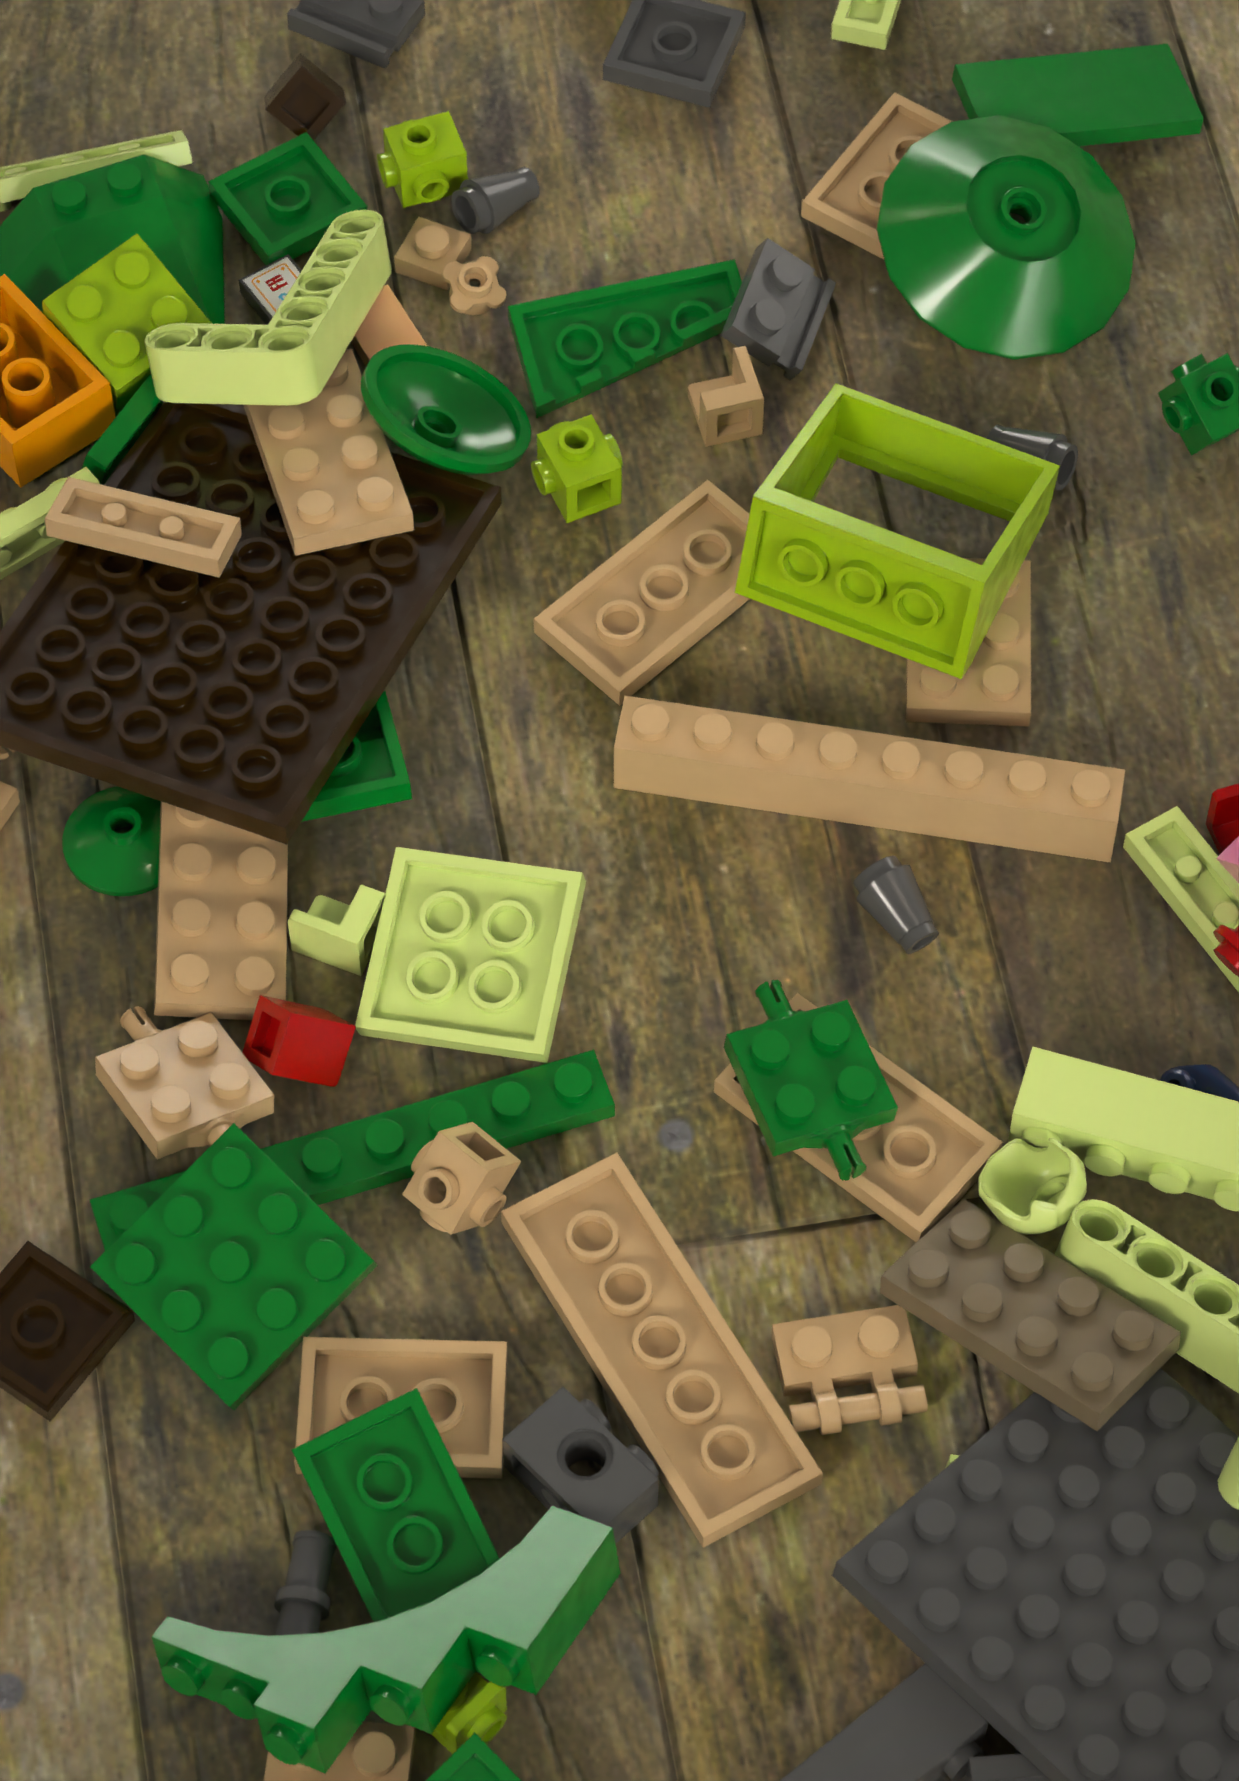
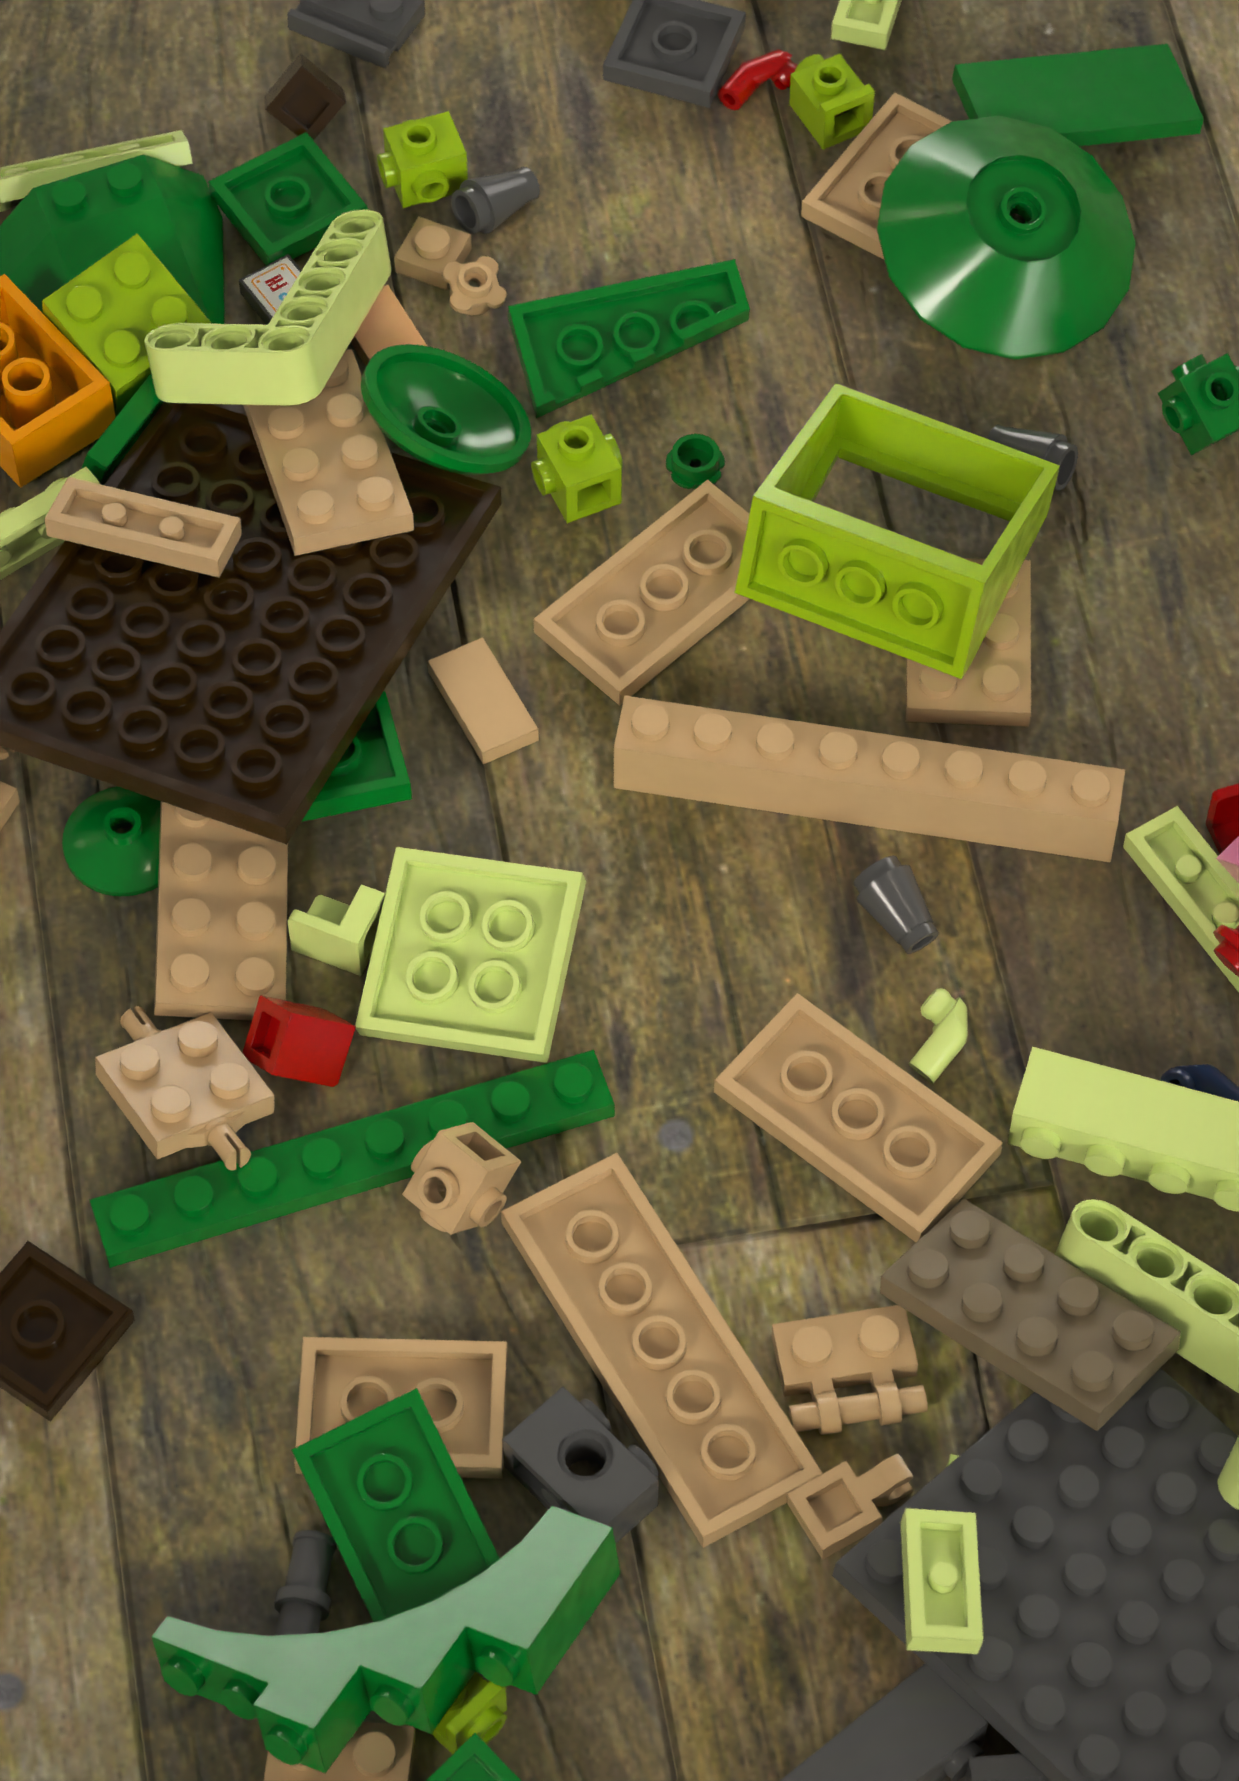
green plate [90,1123,378,1411] -> none
tan panel [688,346,764,447] -> none
dark grey plate [721,238,836,380] -> none
green plate [724,980,898,1180] -> none
yellowish green hair [978,1138,1087,1234] -> none
none -> tan tile [428,637,539,765]
none -> green plate [666,434,725,489]
none -> red arm [718,49,798,111]
none -> tan plate [787,1454,913,1560]
none -> lime brick [789,53,875,150]
none -> yellowish green plate [901,1508,983,1654]
none -> yellowish green arm [908,988,968,1084]

